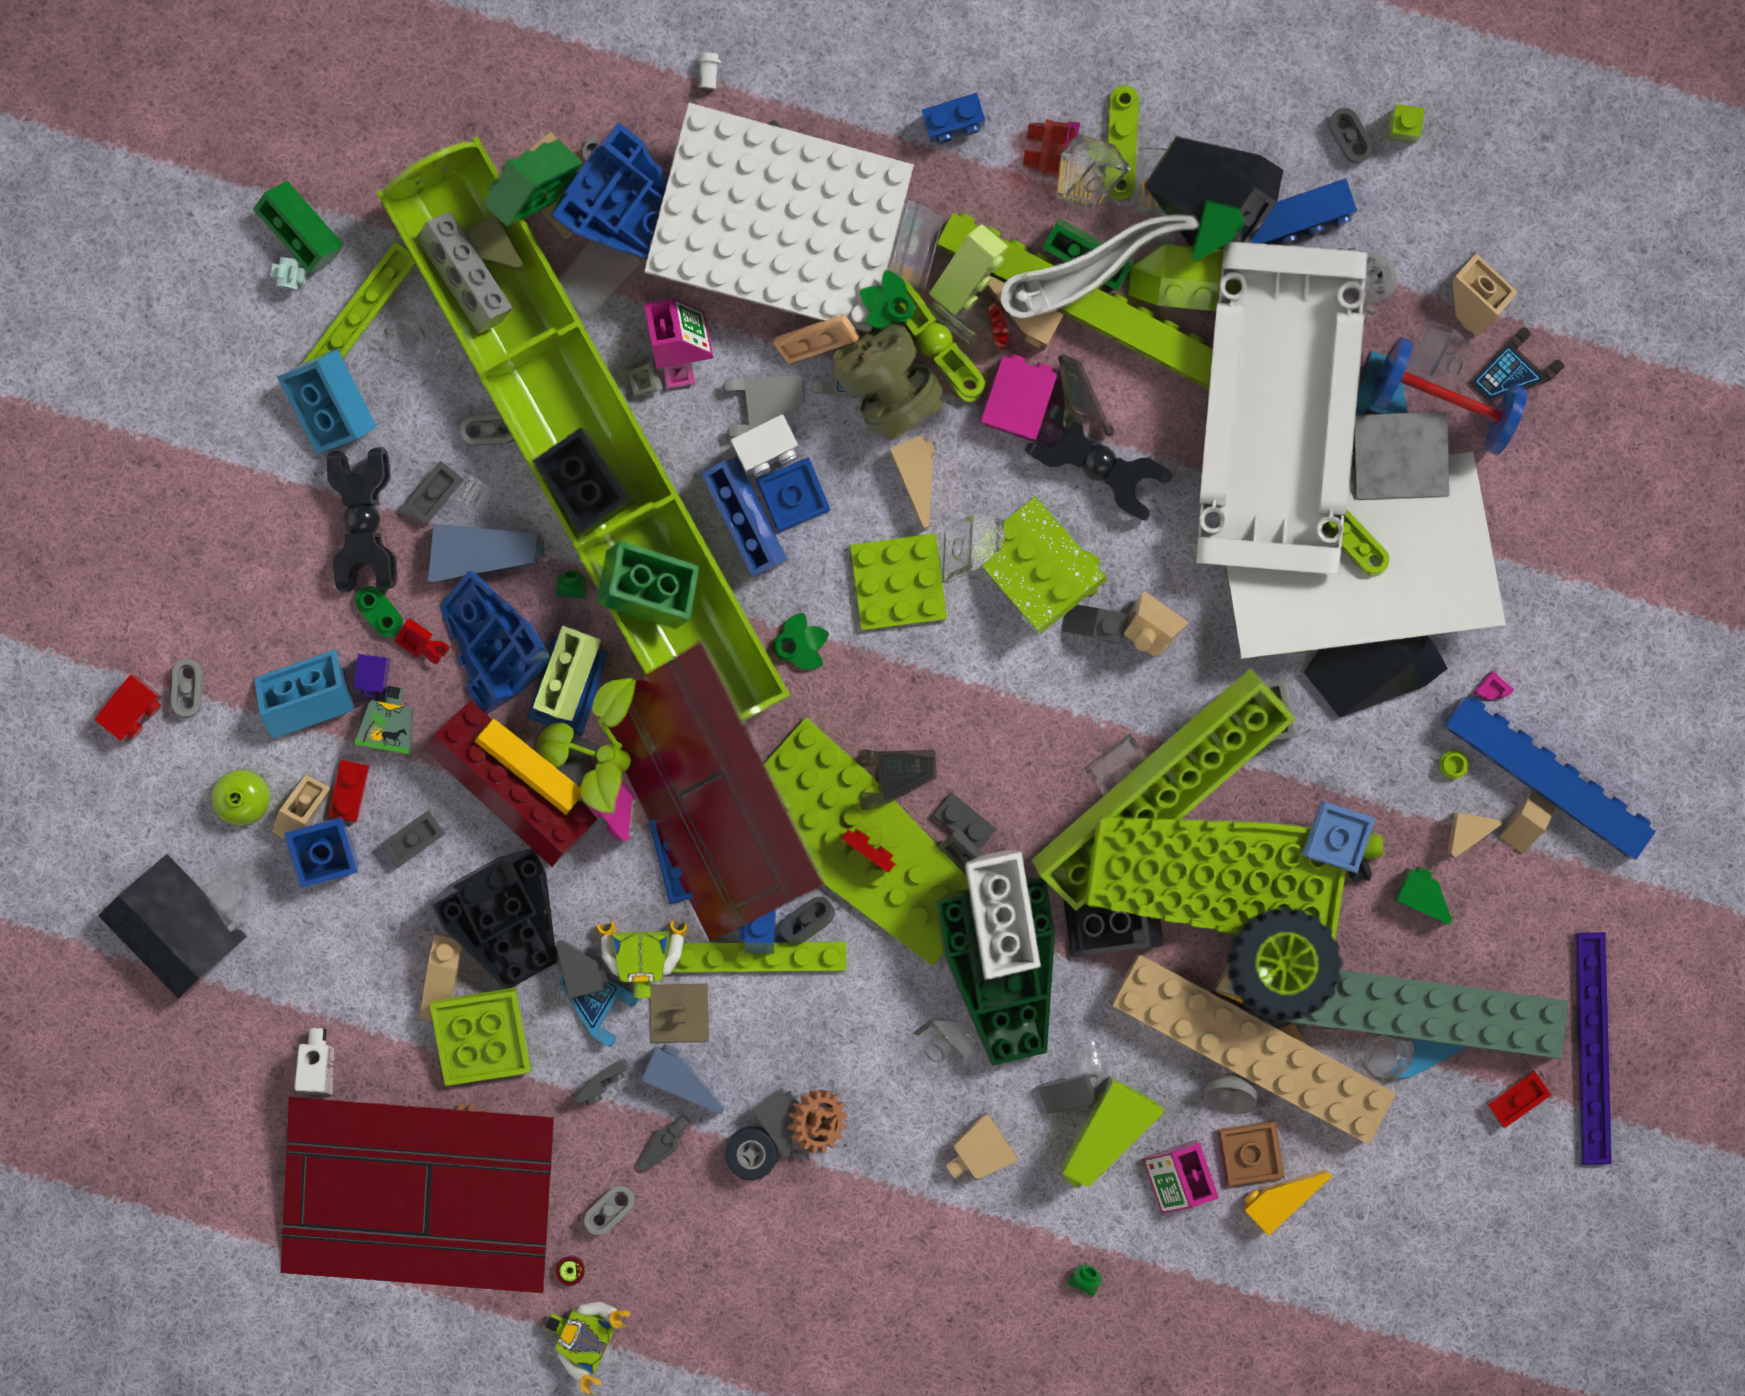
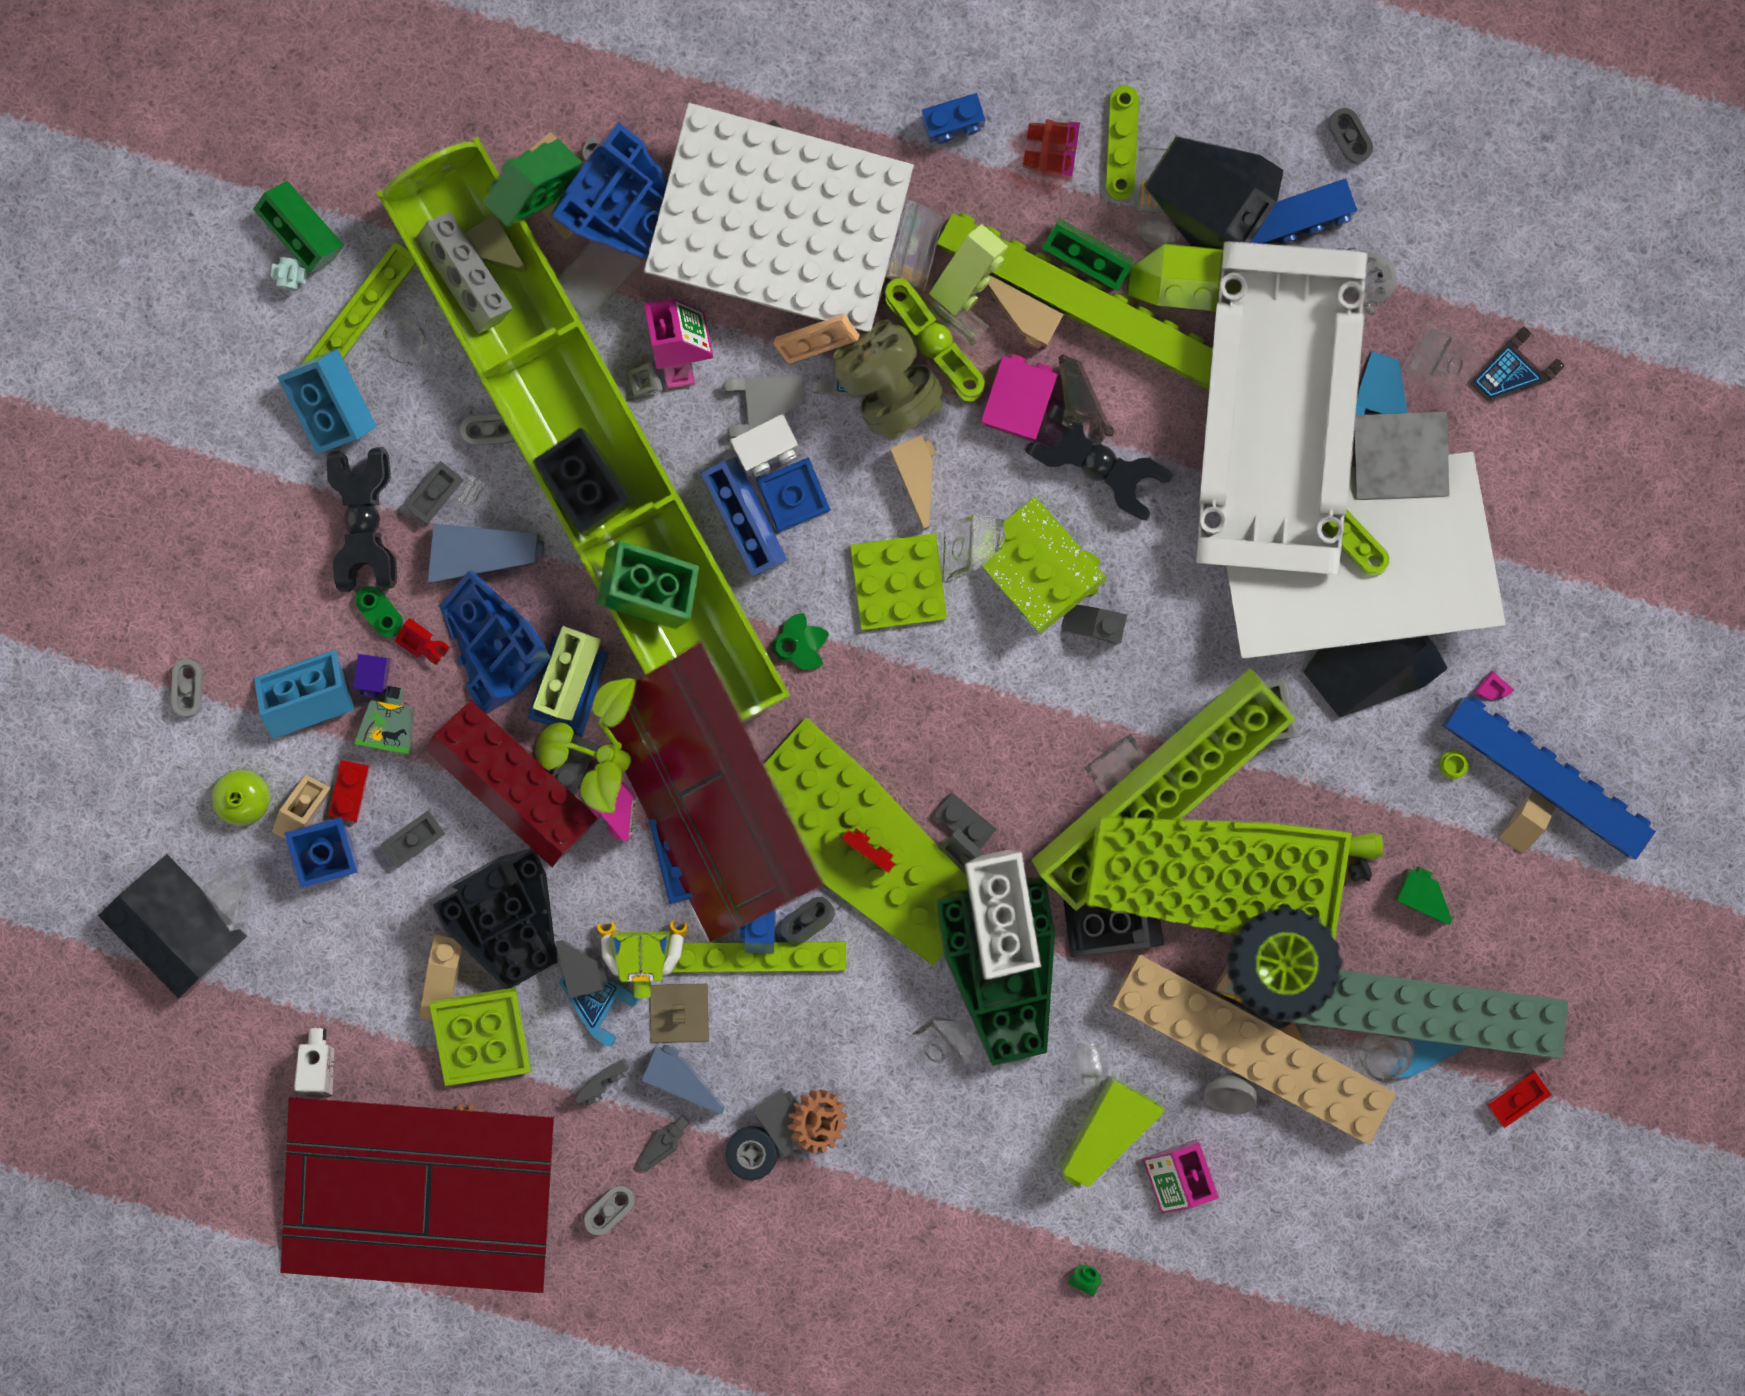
red brick [94,674,163,741] -> none
yellow tile [475,719,581,814] -> none
torso [545,1302,630,1395] -> none
tile [555,1255,585,1286] -> none
green plate [556,570,586,599] -> none
white pin [698,52,721,90] -> none
clear smoke flag [857,749,937,810] -> none
green plate [859,270,915,328] -> none
tan torso [945,1112,1019,1180] -> none
red gear [988,303,1009,349] -> none
white animal [1001,215,1198,318] -> none
dark grey slope [1037,1073,1098,1113] -> none
clear slope [1057,134,1131,209] -> none
tan torso [1124,591,1189,657] -> none
green slope [1191,200,1245,261] -> none
medium nougat tile [1218,1120,1285,1187] -> none
yellow slope [1242,1169,1332,1236] -> none
medium blue tile [1302,800,1376,873] -> none
blue piece [1371,337,1528,455] -> none
lime brick [1387,104,1425,143] -> none
tan slope [1447,813,1502,858] -> none
tan slope [1452,253,1518,337] -> none
dark purple tile [1575,932,1612,1165] -> none

